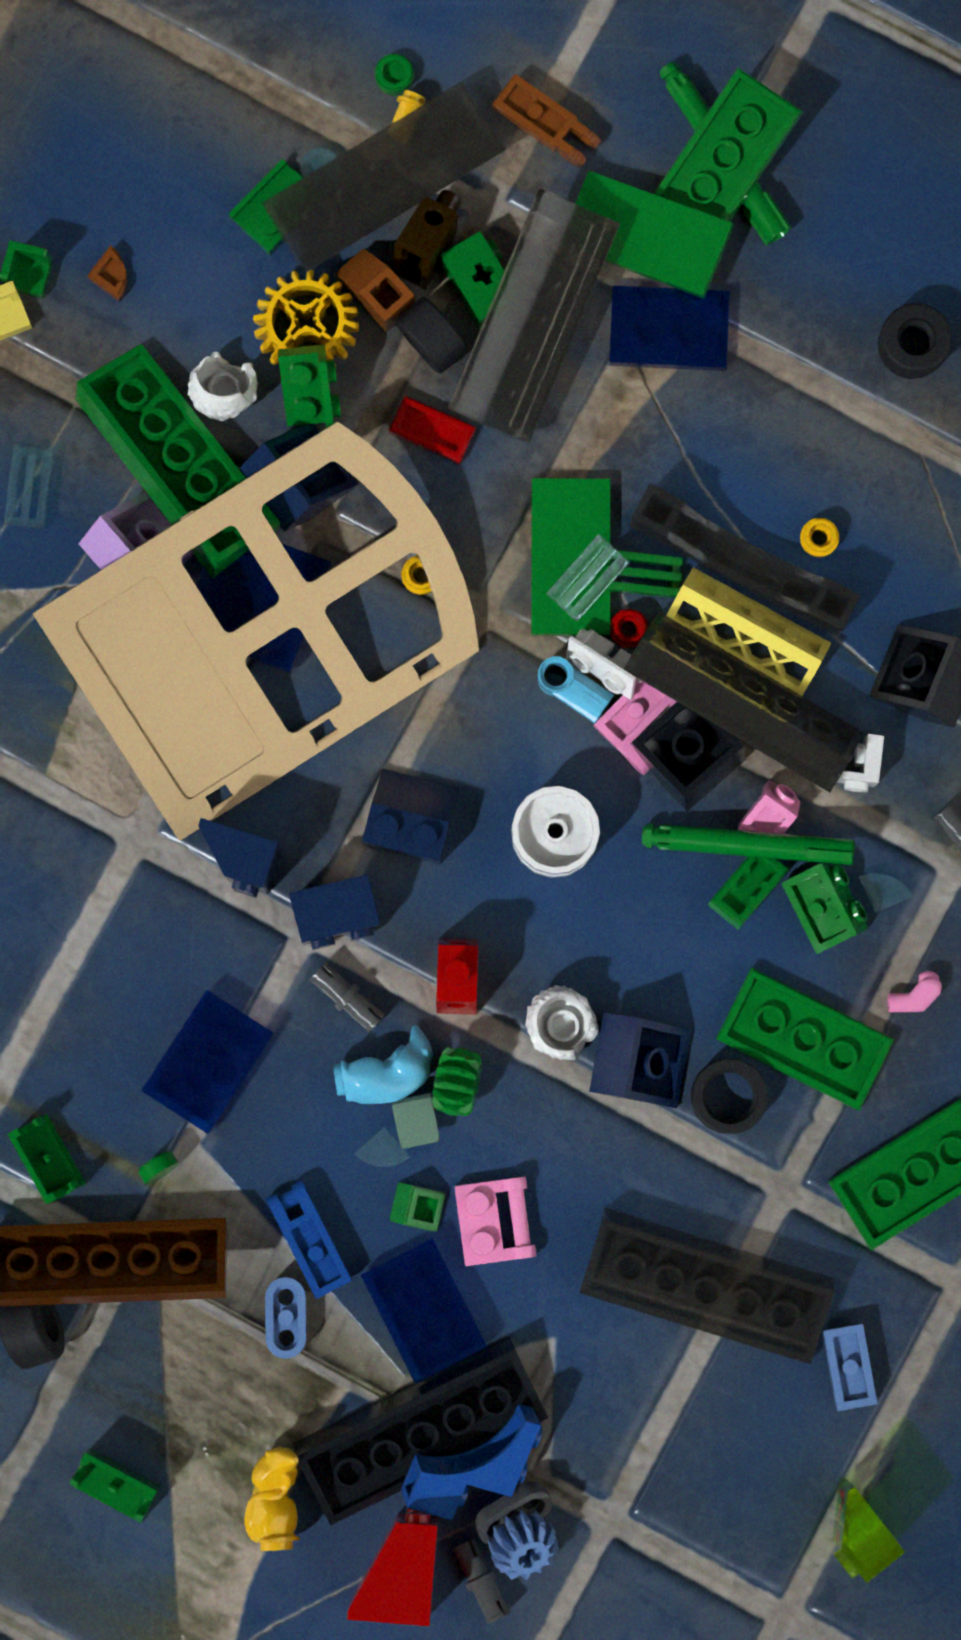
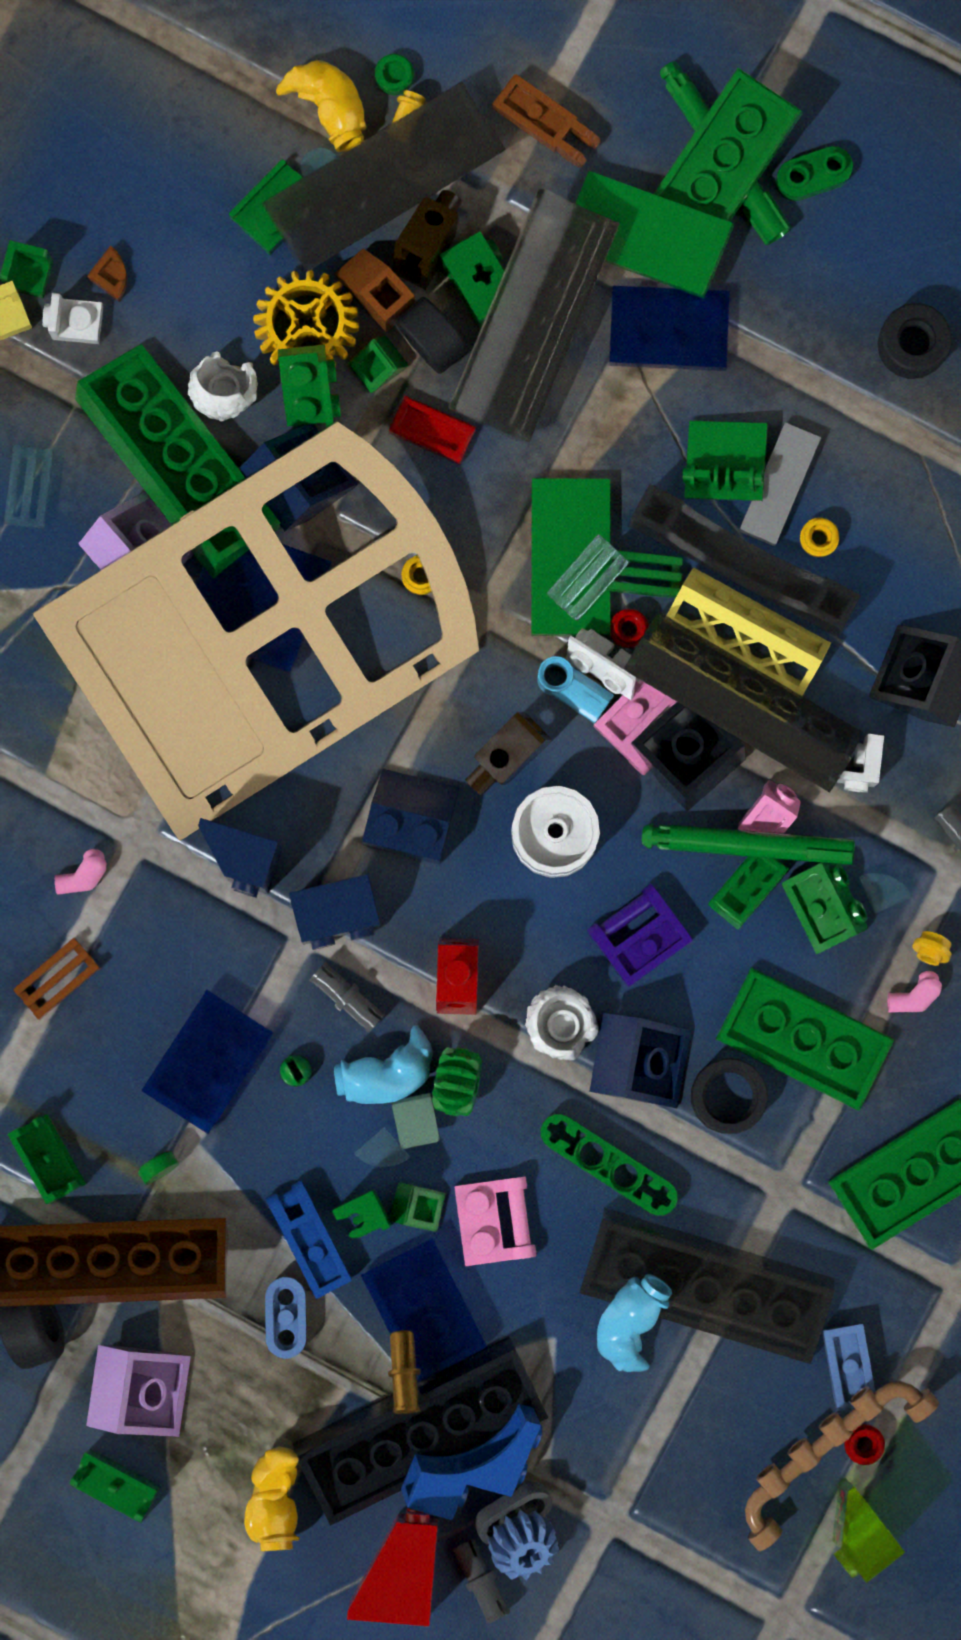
none -> dark orange tile [13,938,101,1020]
none -> white bracket [43,293,103,344]
none -> bright pink arm [54,849,107,895]
none -> lavender slope [86,1345,191,1437]
none -> yellow animal [276,60,367,152]
none -> green hinge [280,1055,312,1087]
none -> green hinge [332,1189,392,1238]
none -> green slope [348,336,408,393]
none -> pearl gold axle [388,1330,420,1414]
none -> dark brown torso [465,712,553,796]
none -> green beam [540,1114,678,1216]
none -> dark purple plate [586,883,693,988]
none -> medium azure animal [597,1274,672,1372]
none -> green hinge [683,421,768,501]
none -> light grey tile [739,422,821,547]
none -> medium nougat bar [745,1381,939,1551]
none -> green plate [776,146,853,201]
none -> red plate [844,1424,885,1465]
none -> yellow plate [912,931,952,966]

